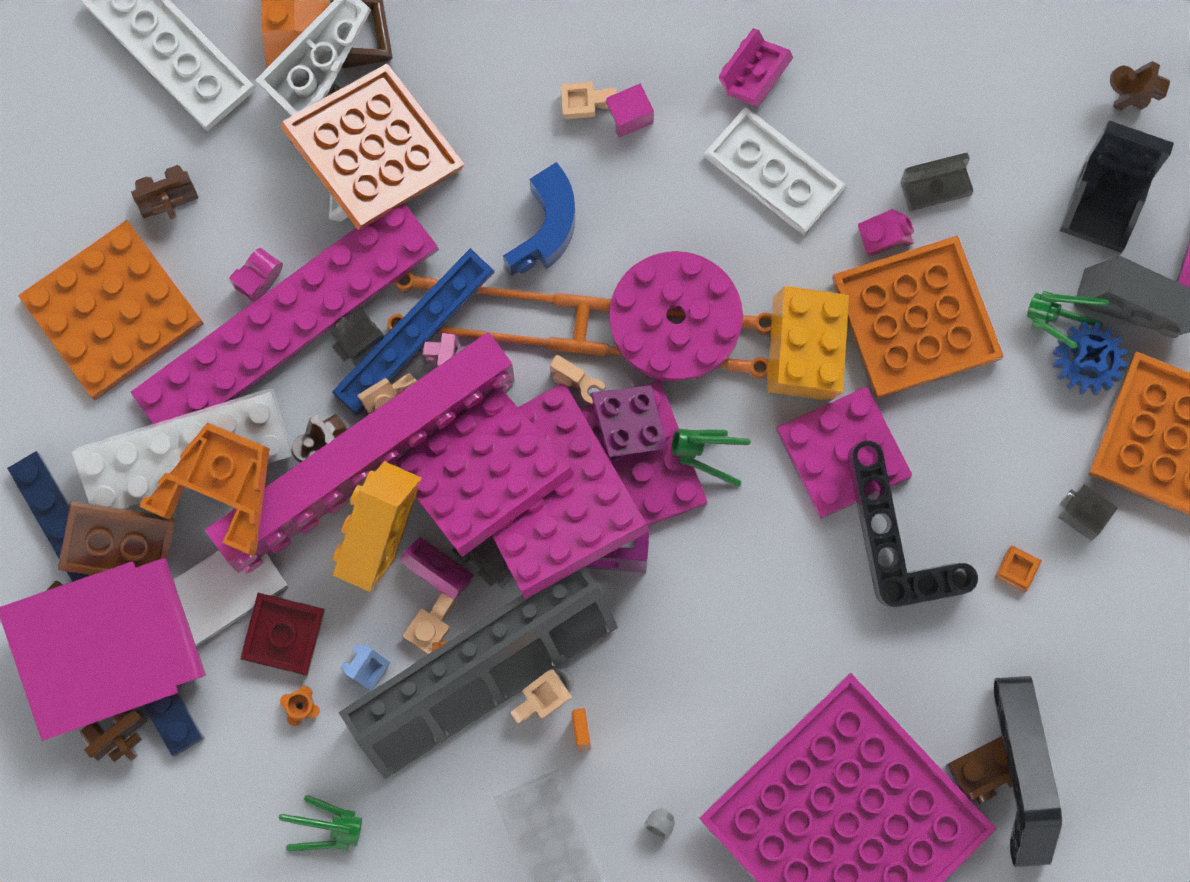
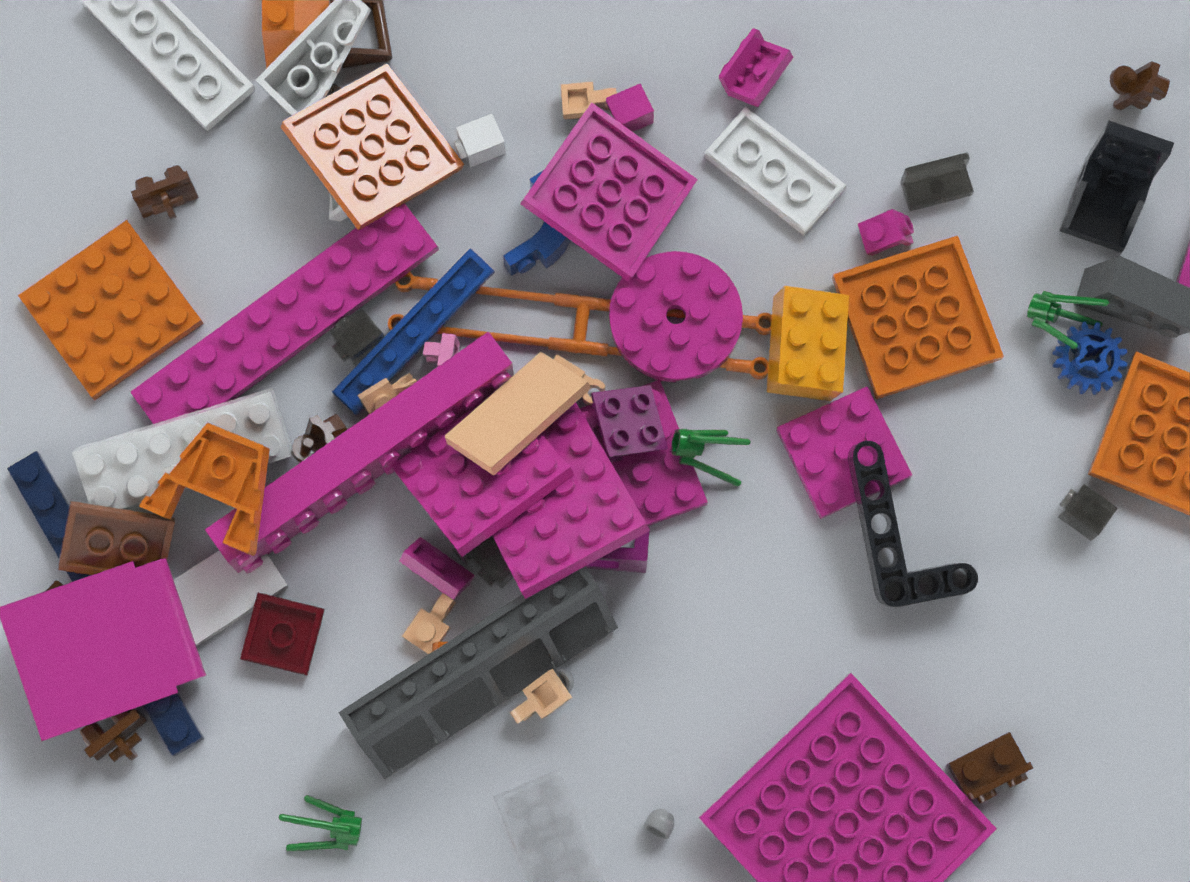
dark pink leg [229,247,283,302] -> none
orange plate [280,686,320,726] -> none
light orange brick [332,461,422,592] -> none
light blue tile [341,644,390,691] -> none
orange tile [571,708,591,751] -> none
beam [994,676,1062,867] -> none
orange tile [995,545,1042,592] -> none
none -> light nougat tile [445,352,590,476]
none -> white brick [453,114,506,168]
none -> dark pink plate [520,102,698,282]

